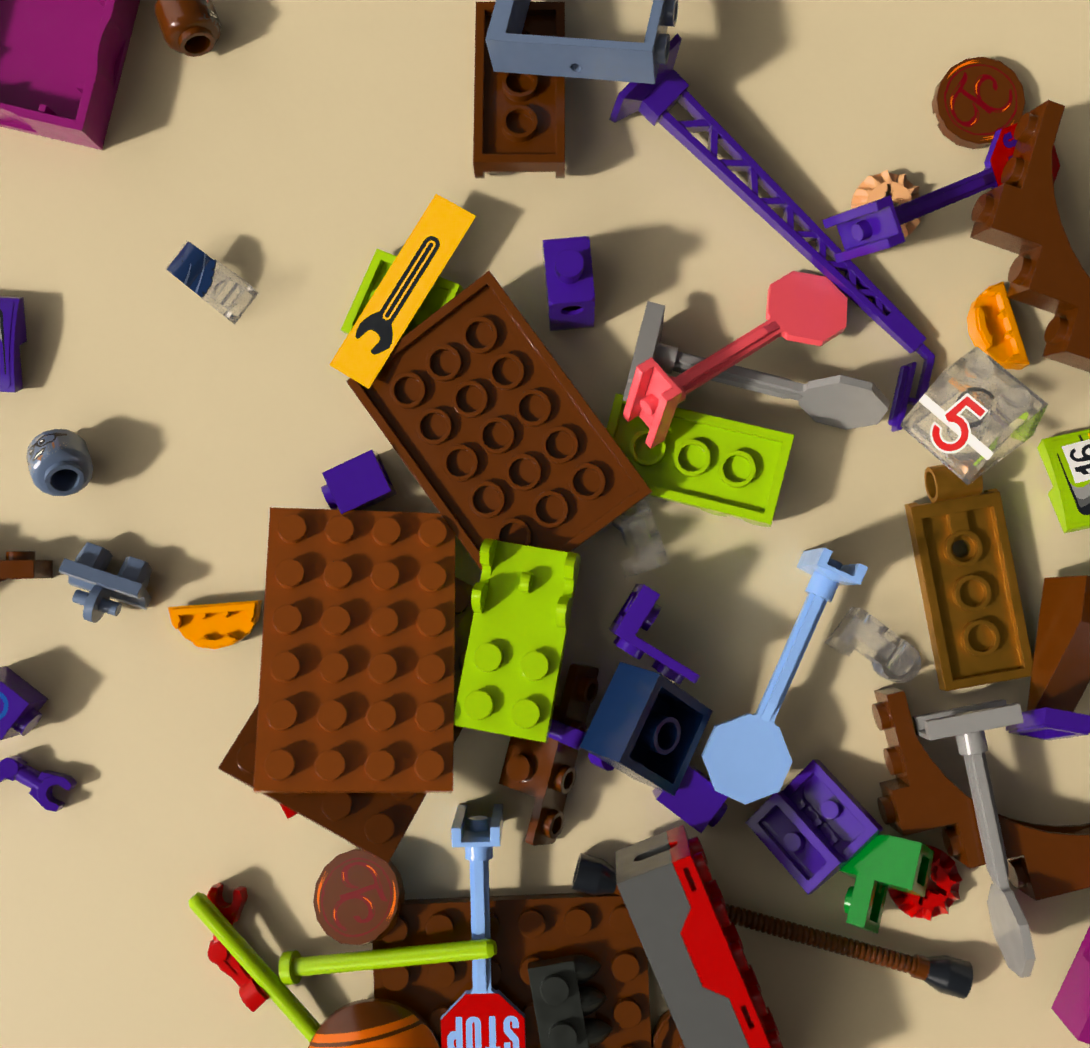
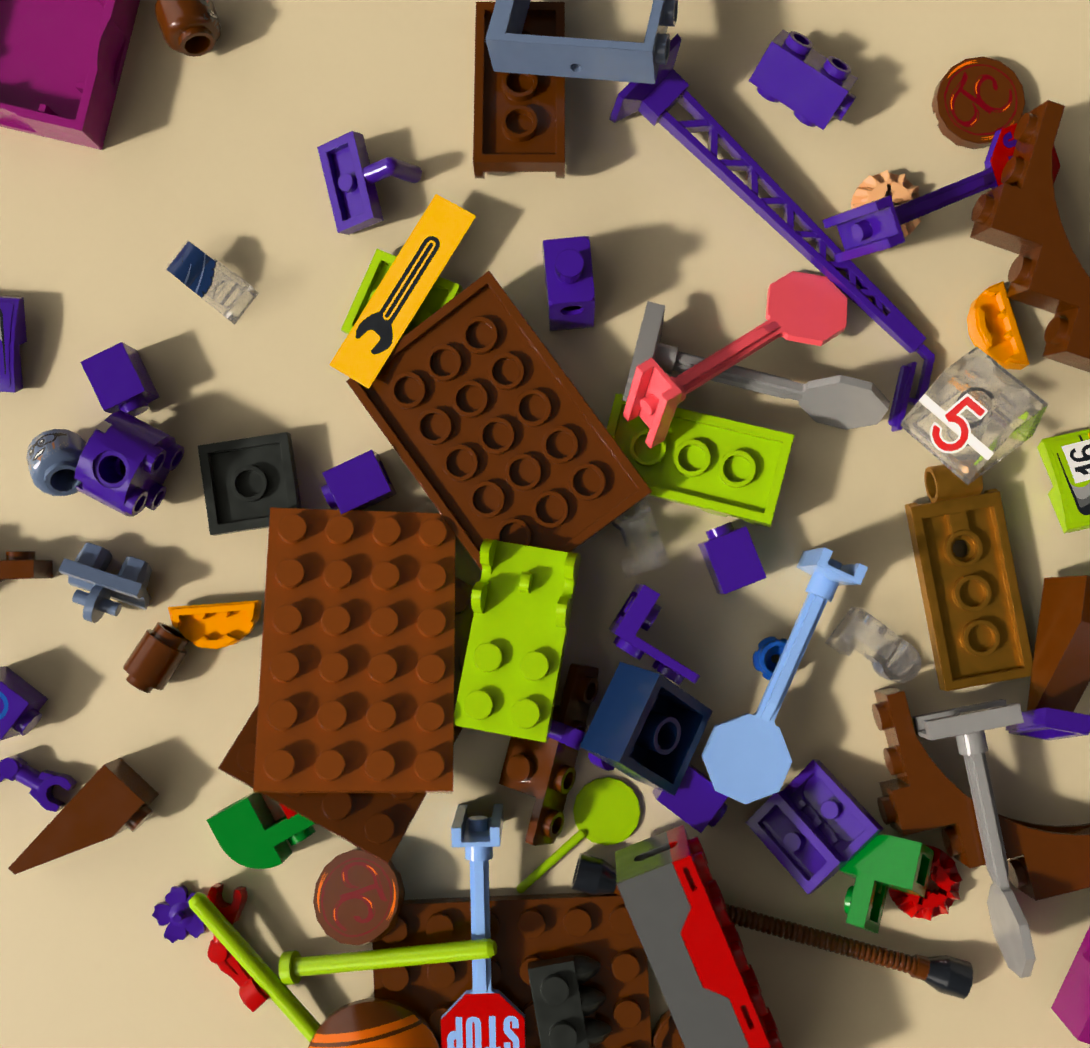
none -> reddish brown slope [8,758,159,875]
none -> dark purple brick [74,410,185,517]
none -> dark purple brick [81,342,160,417]
none -> reddish brown brick [123,622,189,693]
none -> dark purple plant [152,885,206,943]
none -> pearl dark grey plate [198,432,301,536]
none -> green brick [206,792,316,869]
none -> dark purple plate [317,131,422,235]
none -> lime piece [516,777,640,893]
none -> dark purple brick [698,522,767,594]
none -> dark purple brick [749,29,858,130]
none -> blue plate [753,636,787,680]

